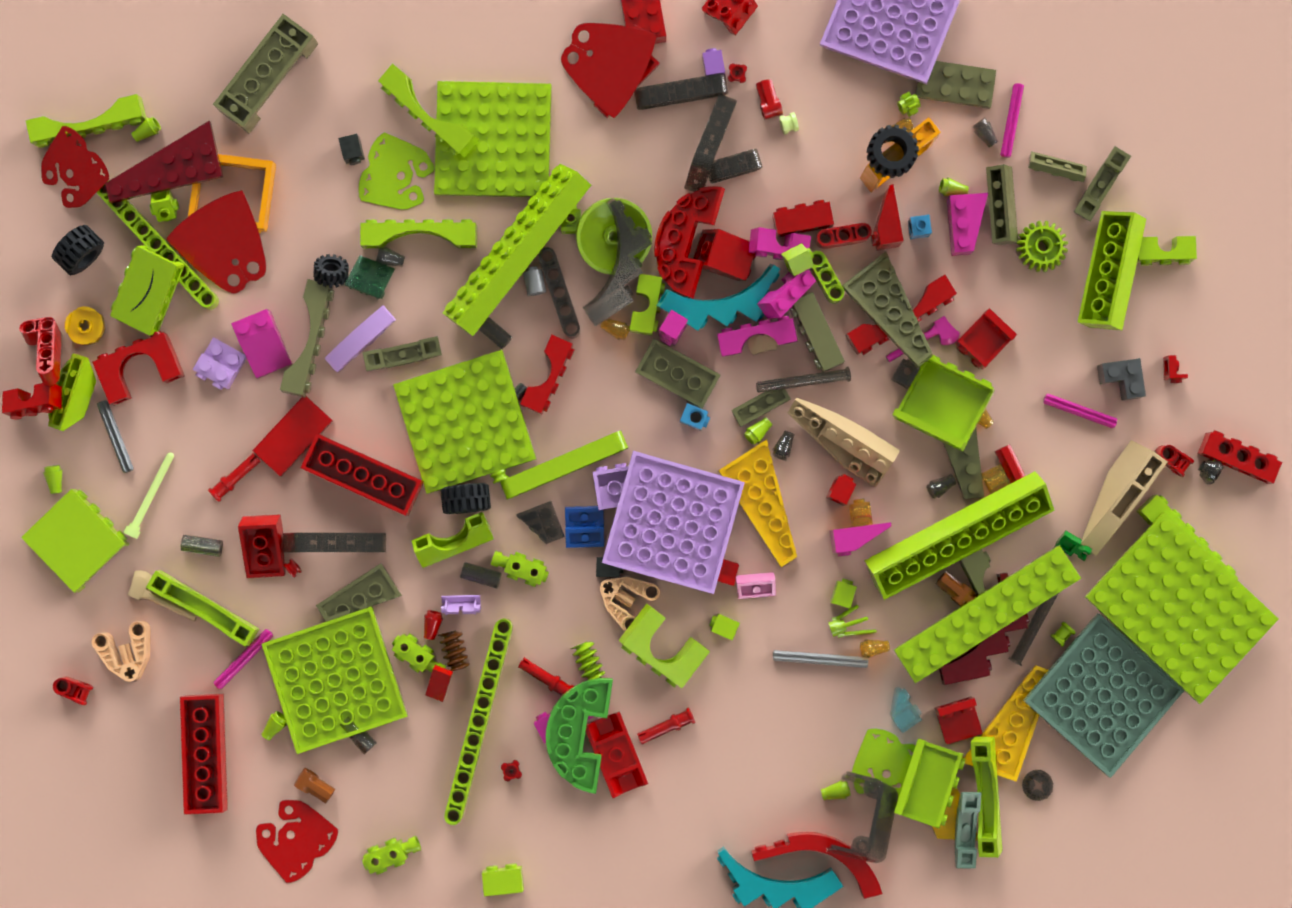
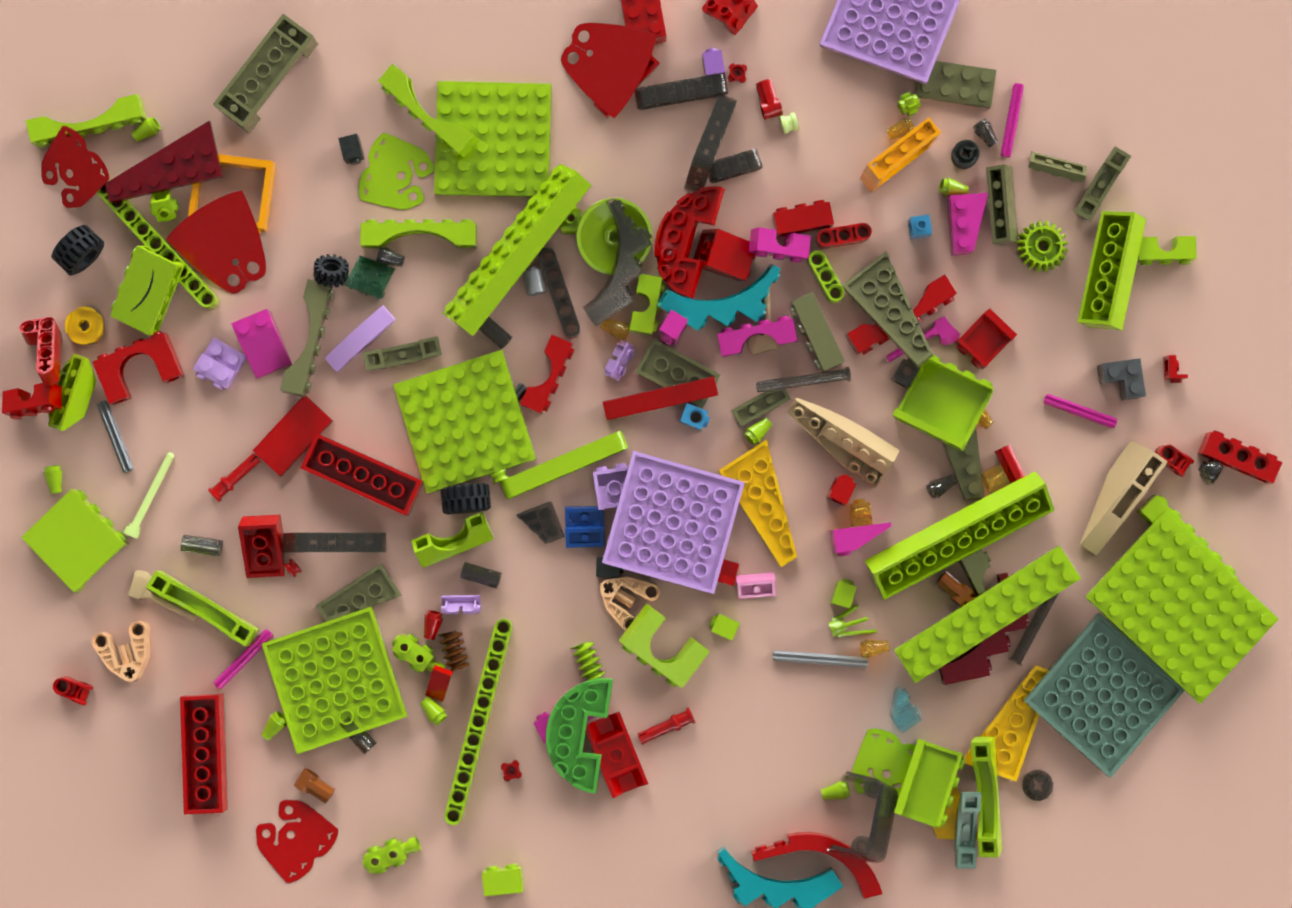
lime brick [490,550,549,587] -> none
red pin [518,657,574,696] -> none
dark pink arch [757,269,816,319] -> none
clear smoke cone [772,431,795,461] -> none
lime brick [781,243,814,276] -> none
black tyre [866,125,919,178] -> none
red slope [871,184,904,251] -> none
red bracket [934,696,983,744] -> none
lime bush [1050,621,1076,647] -> none
green plate [1054,530,1092,561] -> none
none -> lime cone [420,697,447,726]
none -> red tile [602,376,719,420]
none -> lavender hinge [604,340,636,381]
none -> pearl dark grey wheel [951,140,980,169]

